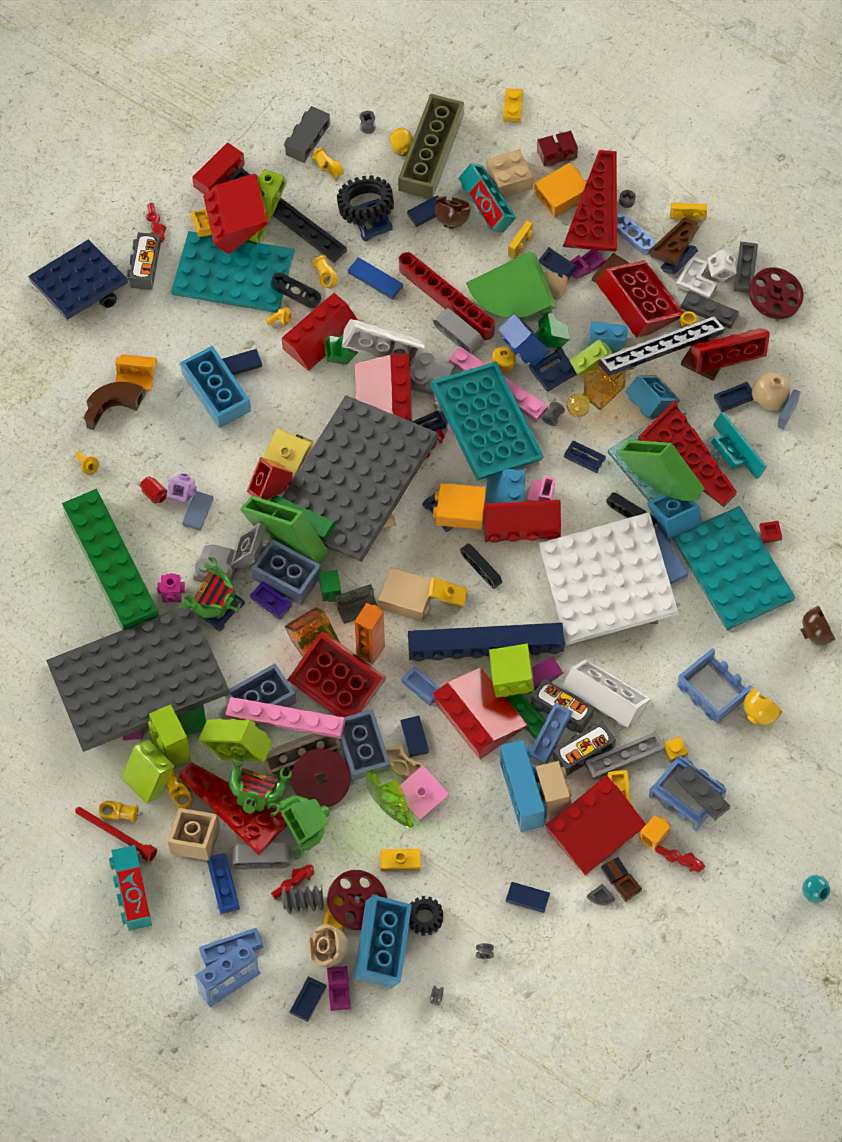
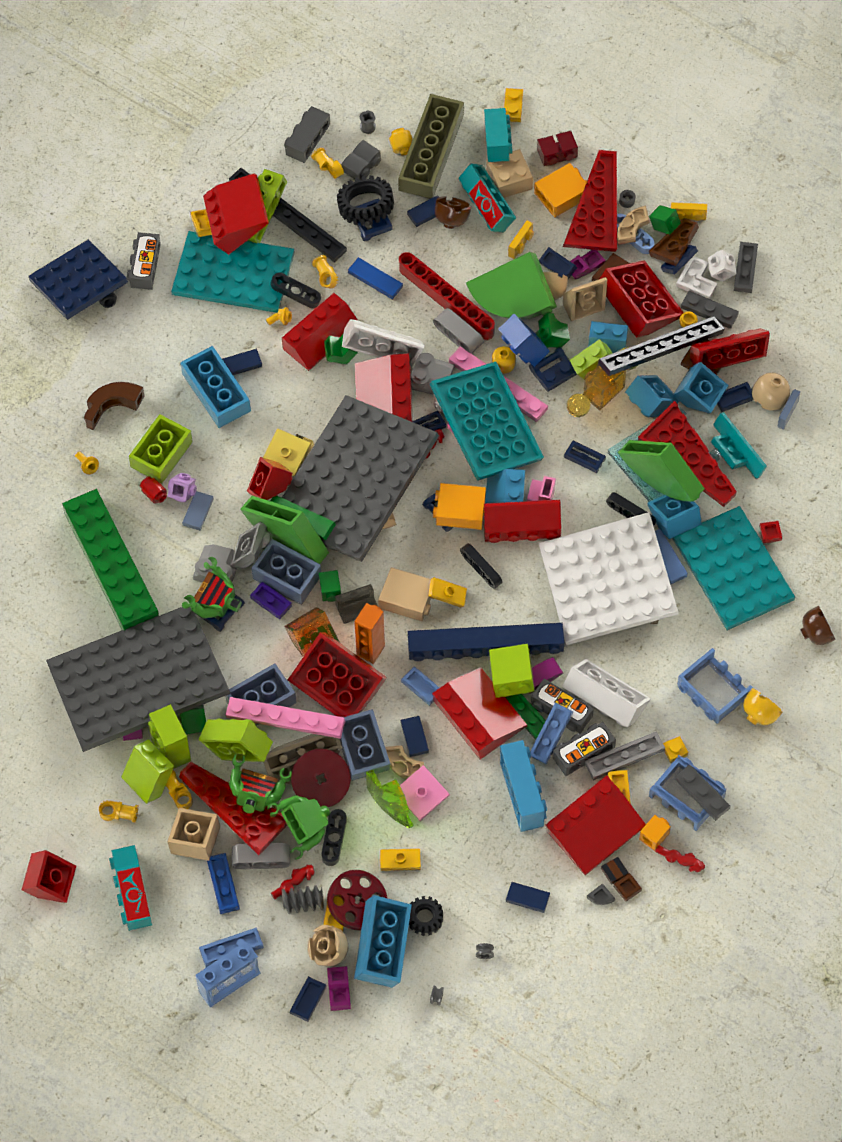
red piece [75,807,158,862] -> none
light orange bracket [115,354,157,391] -> none
red animal [146,203,167,243] -> none
dark pink brick [157,573,185,603] -> none
red brick [192,142,245,195] -> none
tan brick [535,761,572,817] -> none
dark grey bush [542,401,565,426] -> none
dark red wedge [748,267,804,319] -> none
teal piece [802,875,830,903] -> none
none -> red slope [21,850,76,903]
none -> lime brick [129,414,193,484]
none -> black beam [321,809,347,866]
none -> dark grey brick [341,140,381,180]
none -> teal brick [484,108,513,162]
none -> tan slope [563,277,607,321]
none -> tan tile [617,206,650,245]
none -> green brick [649,205,681,235]
none -> dark azure slope [673,362,728,414]

